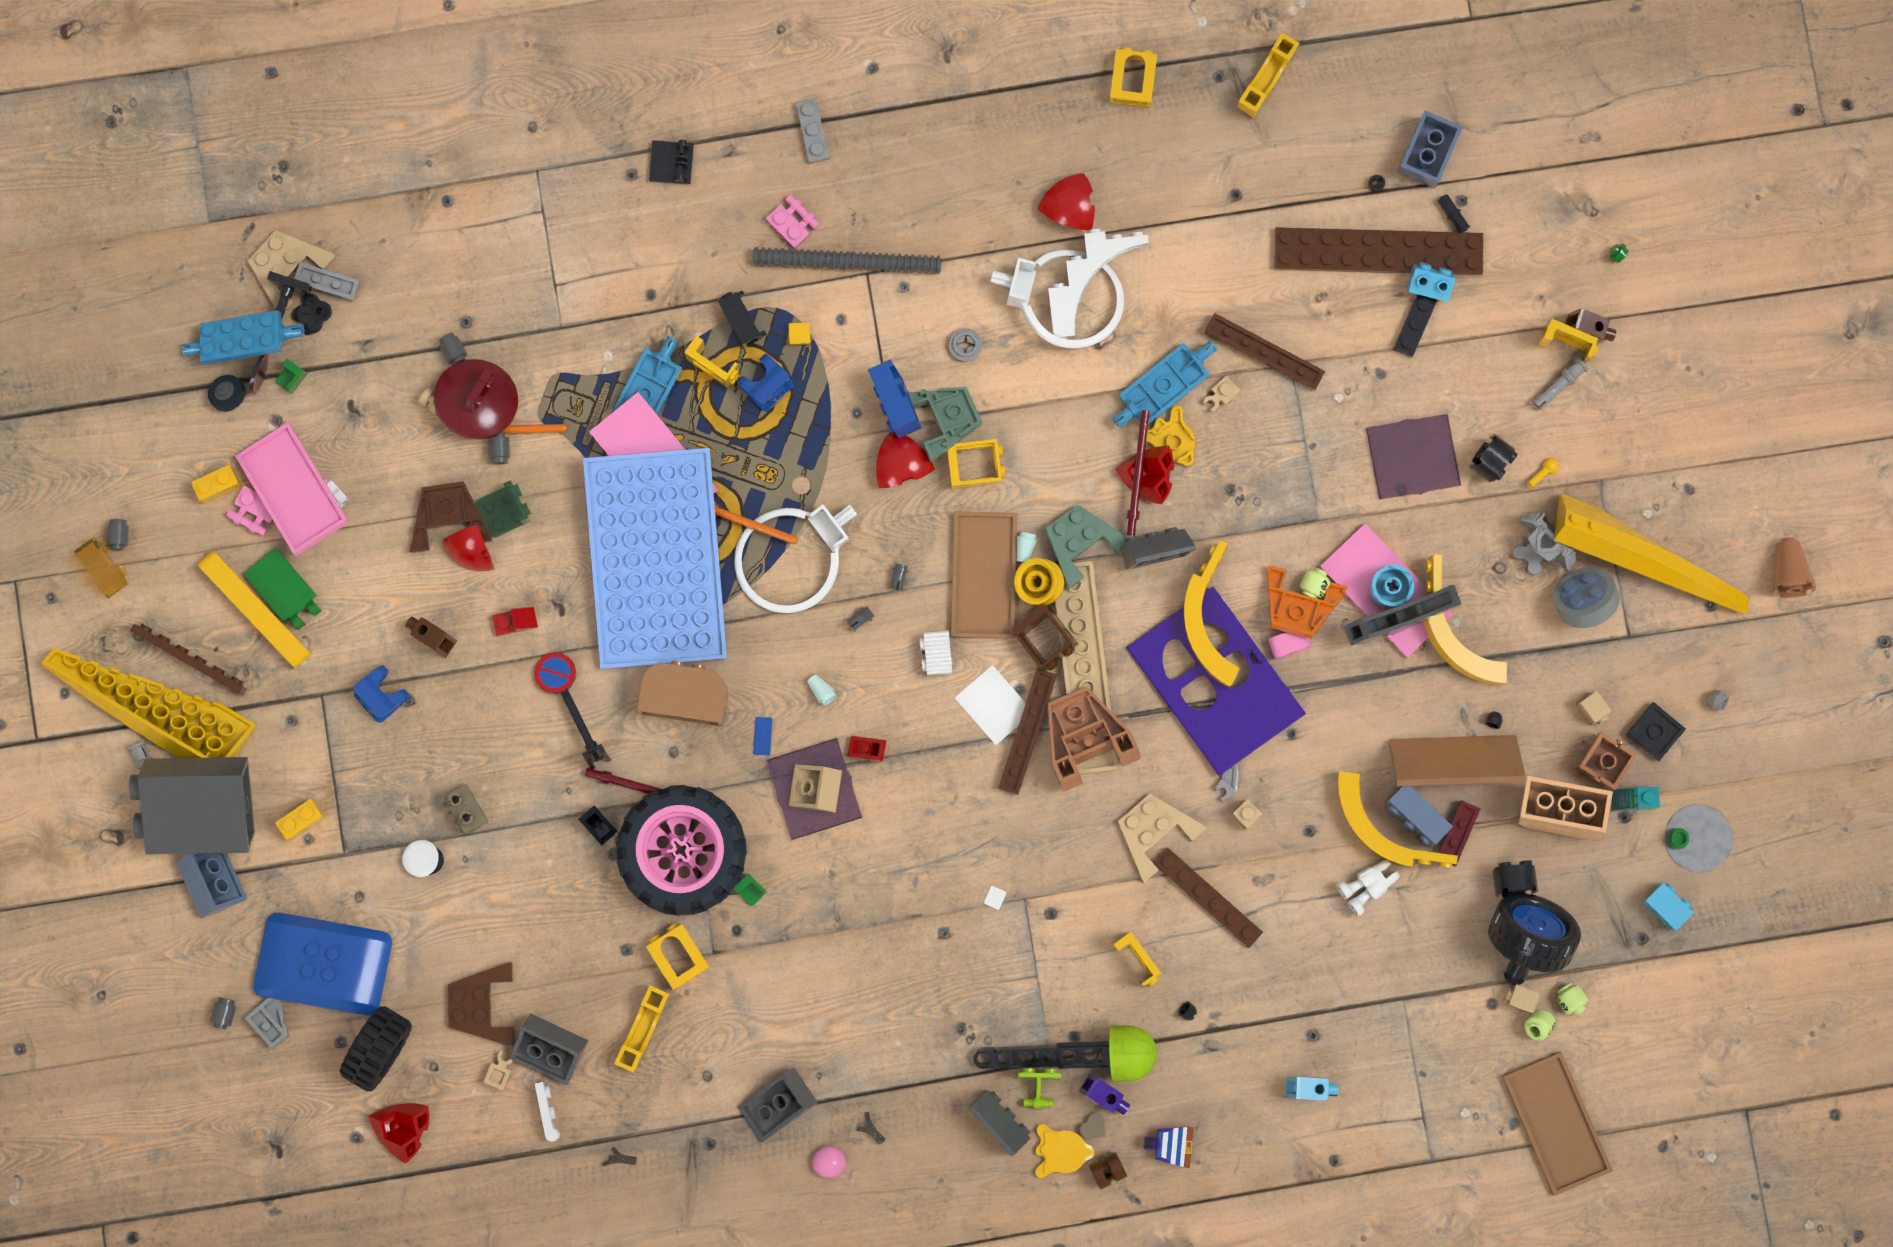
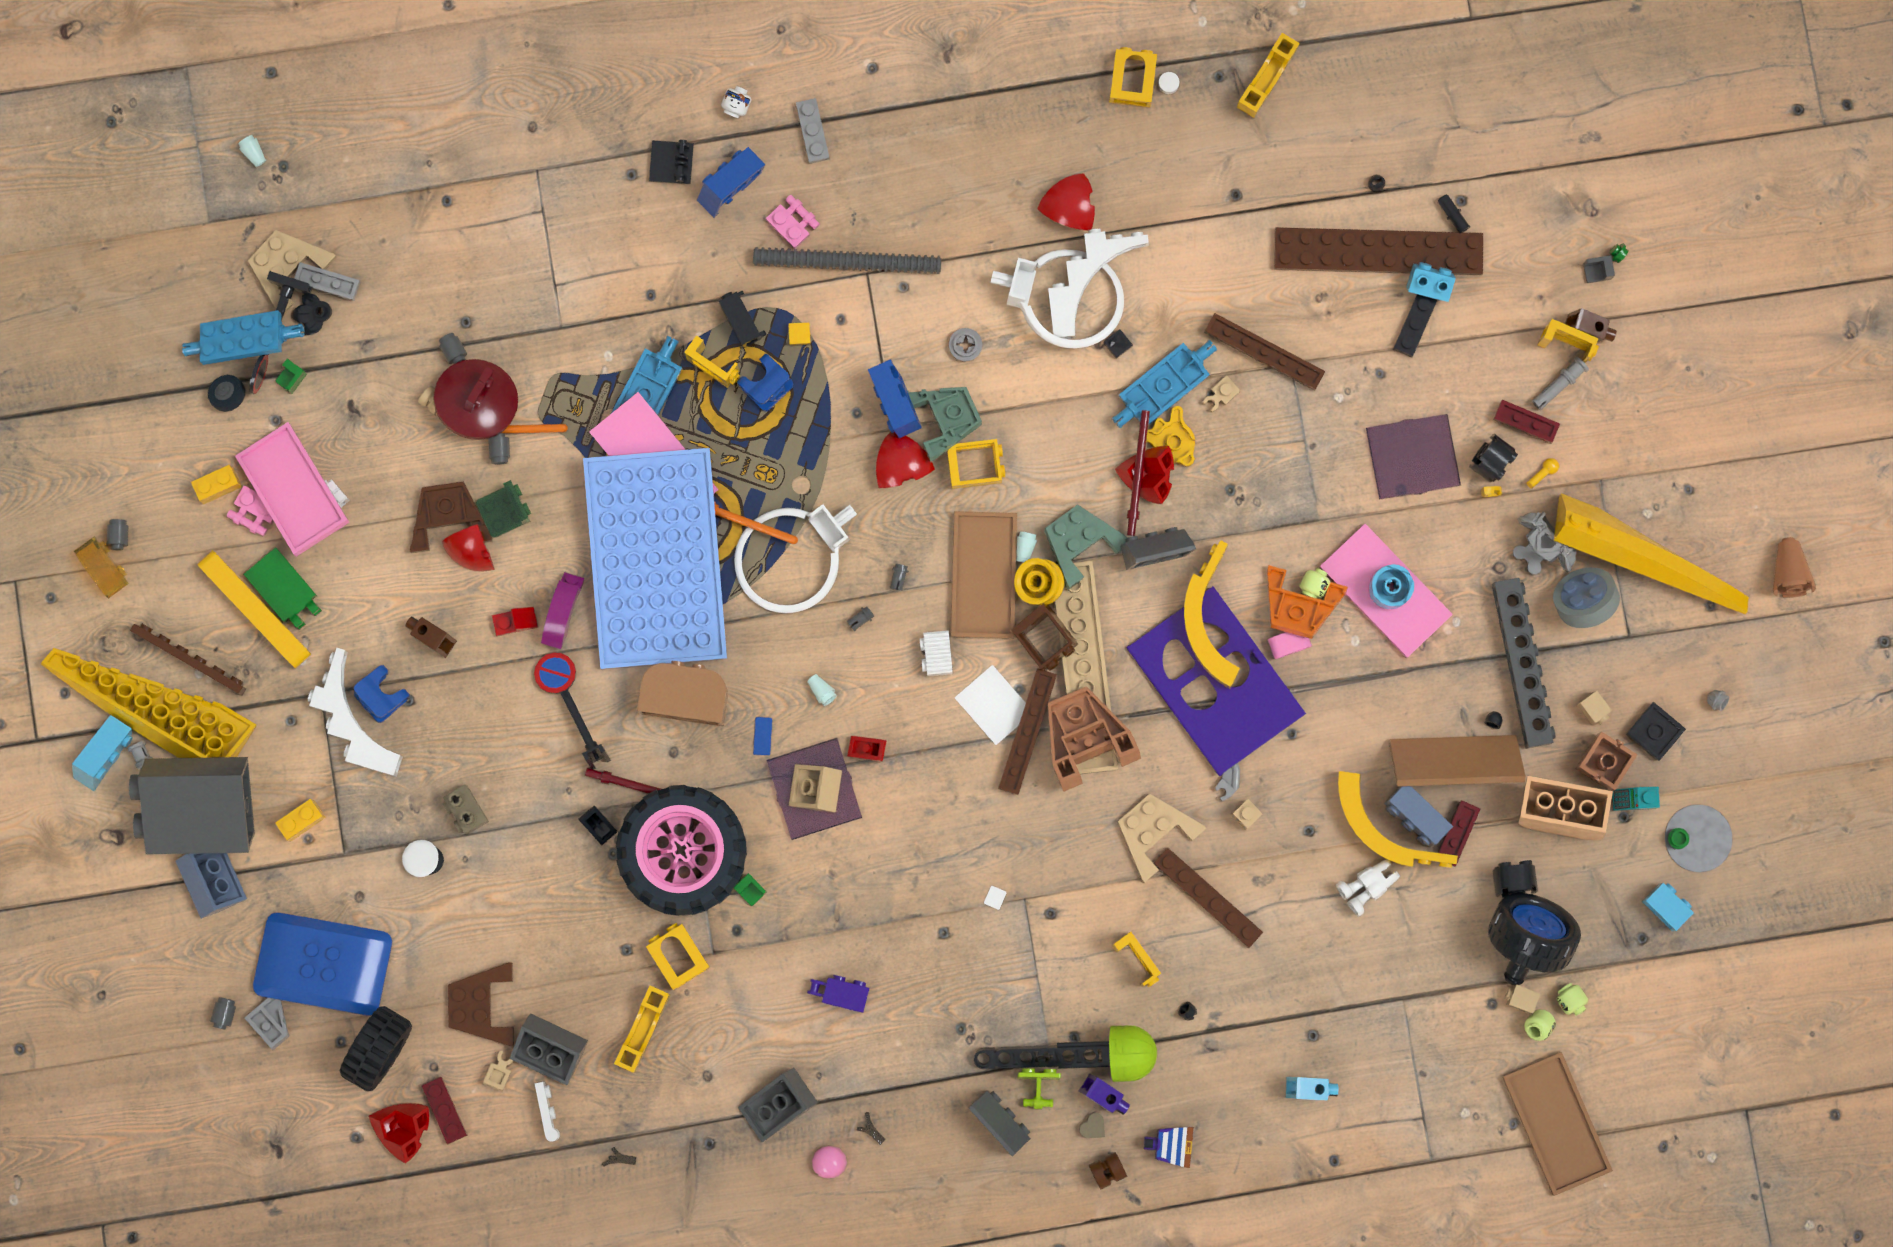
yellow tile [1035,1124,1094,1178] -> none
dark grey arch [1344,585,1462,646] -> none
sand blue brick [1397,111,1463,188] -> none
yellow arch [1423,554,1507,685] -> none
none -> medium azure wedge [72,715,133,791]
none -> light aqua cone [238,135,266,167]
none -> white arch [308,648,403,777]
none -> dark red plate [422,1077,468,1145]
none -> magenta arch [541,572,584,649]
none -> blue wedge [697,147,765,218]
none -> white head [721,86,752,118]
none -> dark purple brick [807,975,870,1013]
none -> black tile [1104,329,1133,359]
none -> white tile [1158,72,1179,94]
none -> yellow tile [1481,486,1503,498]
none -> dark grey brick [1492,578,1556,749]
none -> dark red plate [1493,400,1560,444]
none -> dark grey panel [1583,255,1615,283]

